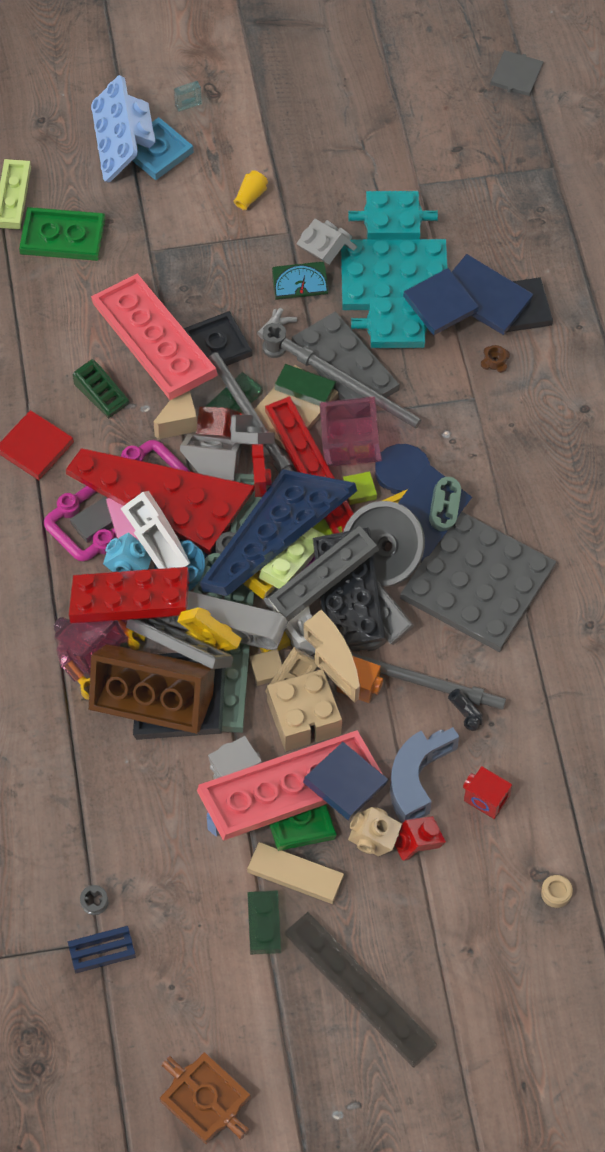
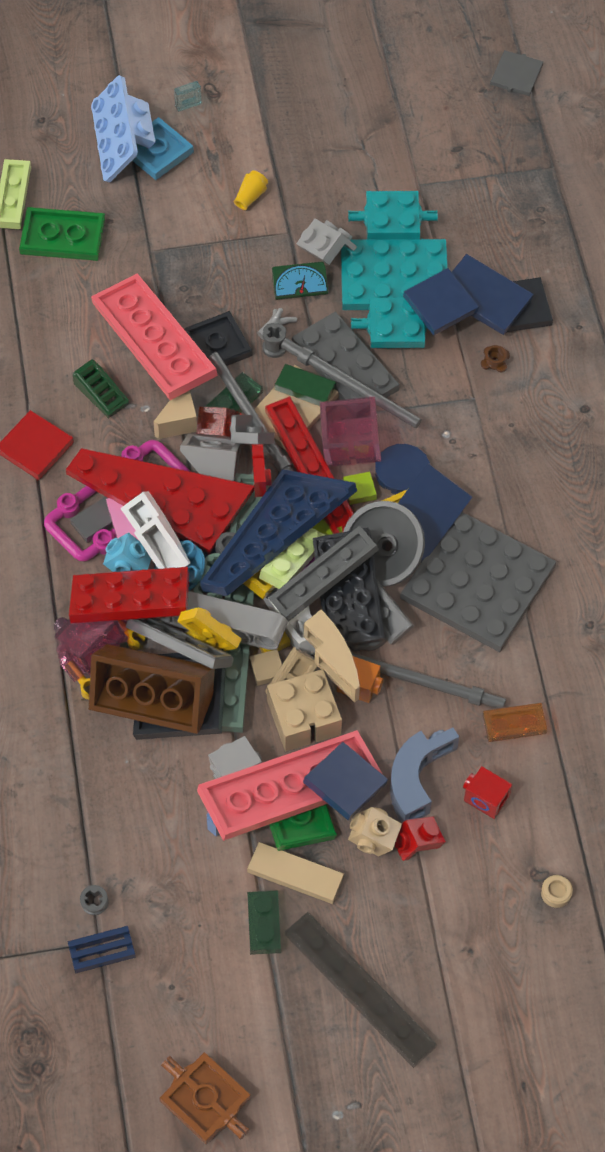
sand green beam [429,477,461,531] -> none
black arm [448,689,483,731] -> none
none -> clear orange plate [483,703,547,742]

